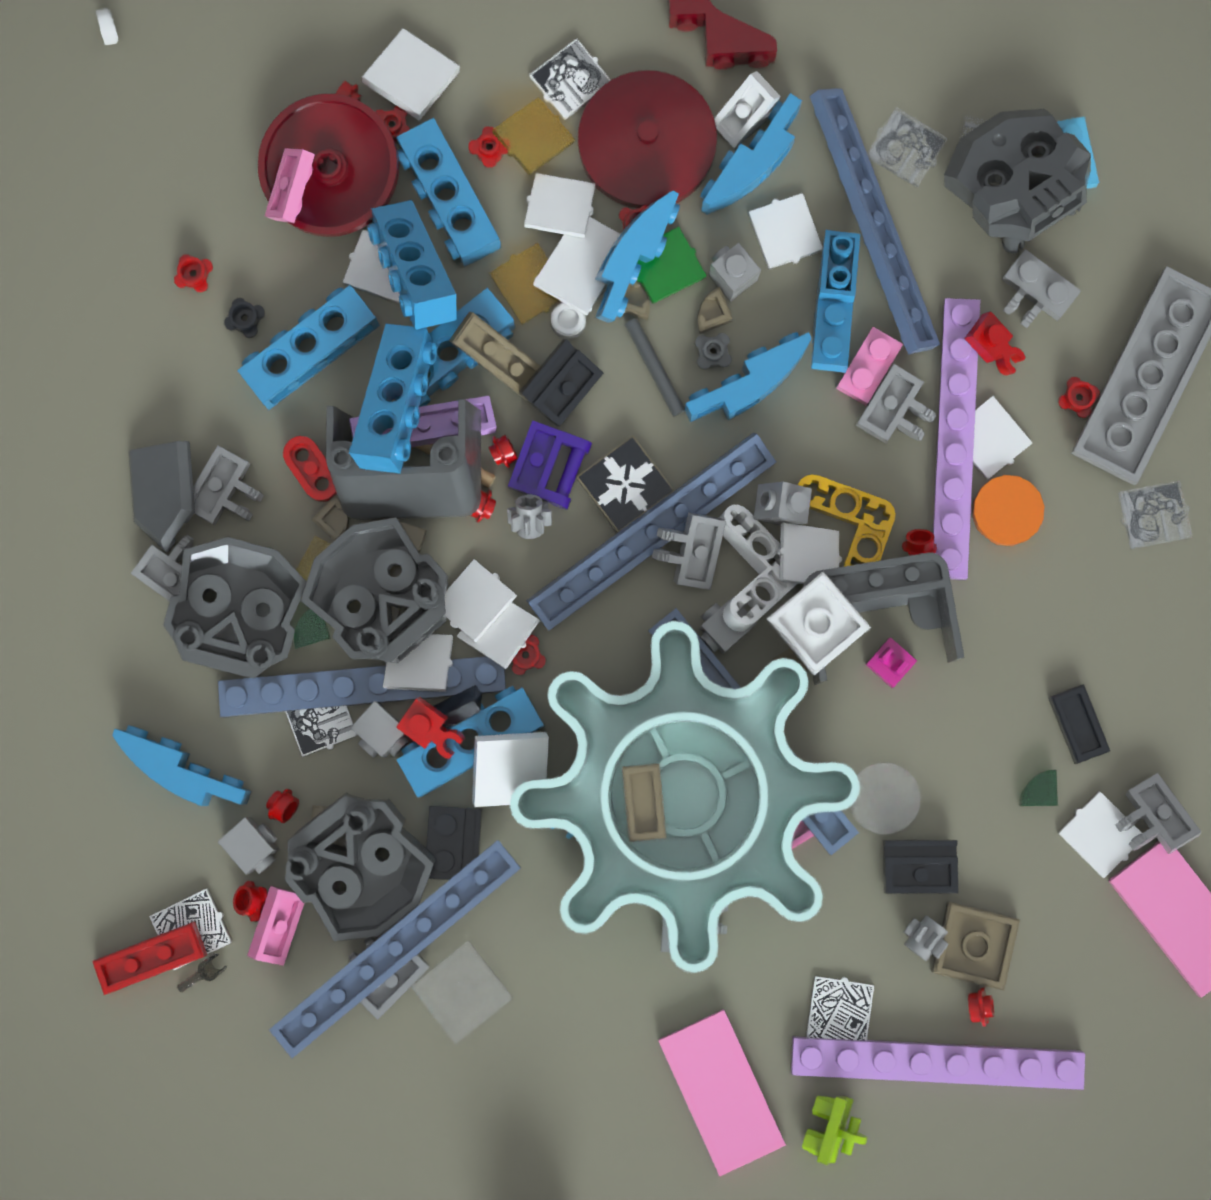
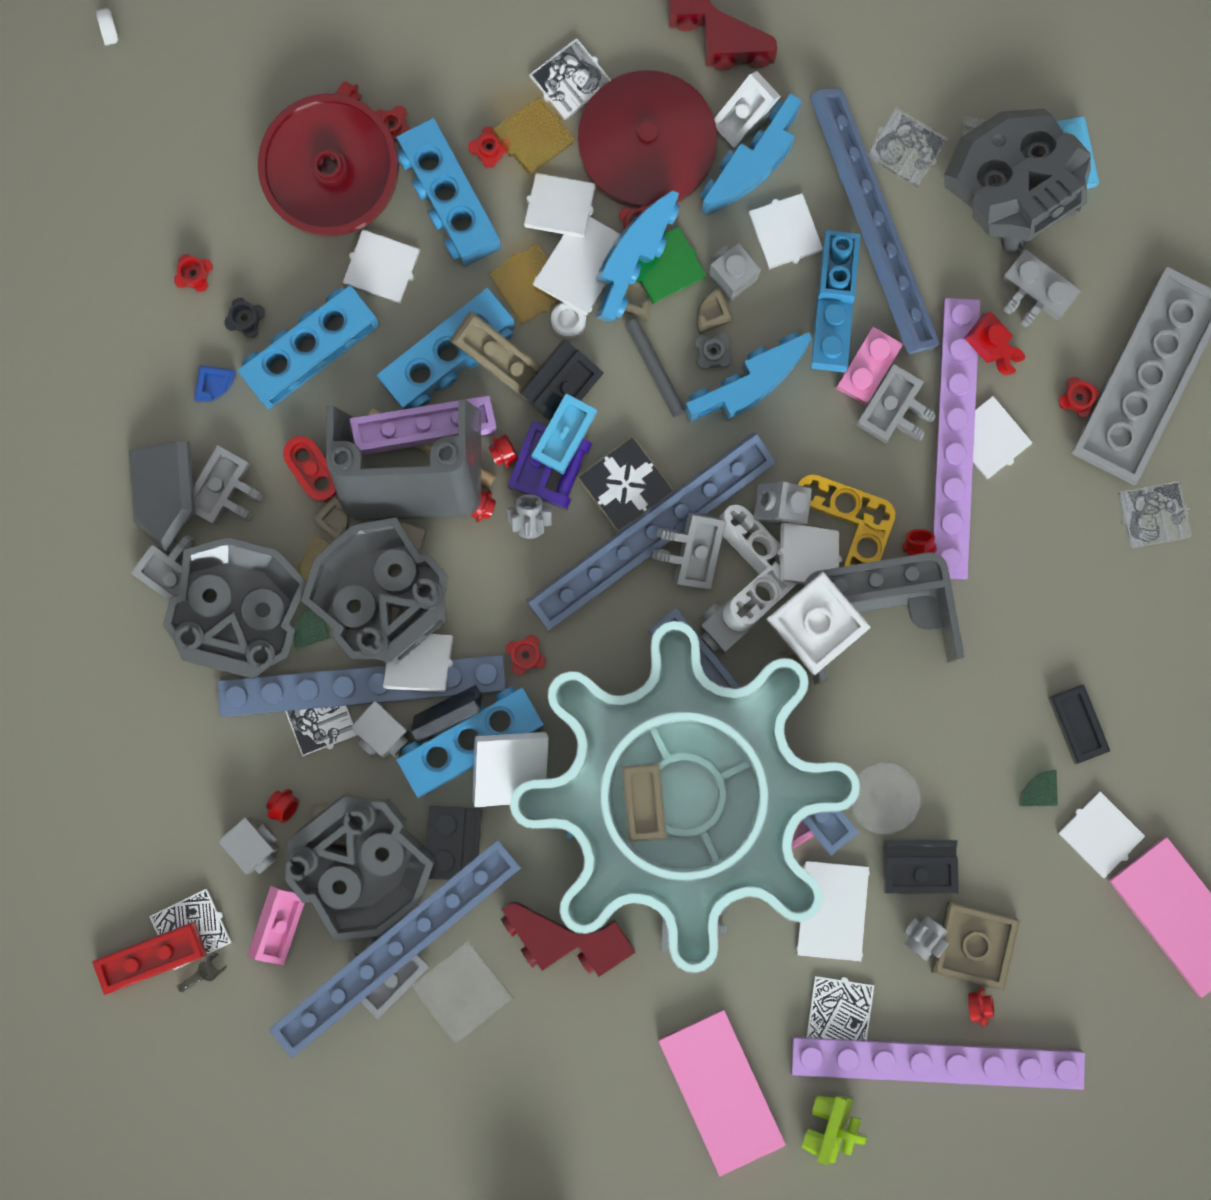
dark azure slope [112,725,252,806] -> none
red plate [233,881,268,922] -> none
bright pink plate [265,148,315,223] -> none
dark azure brick [349,324,437,474] -> none
white tile [362,28,460,121] -> none
dark azure brick [368,200,457,330] -> none
red plate [396,696,465,759] -> none
white piece [445,559,517,642] -> none
white piece [457,602,540,669] -> none
dark pink tile [865,637,917,688] -> none
orange tile [972,475,1044,546] -> none
light grey hinge [1115,773,1202,854] -> none
none -> blue tile [194,365,236,402]
none -> dark red arch [500,902,635,977]
none -> medium azure plate [532,394,597,474]
none -> white piece [796,861,870,961]

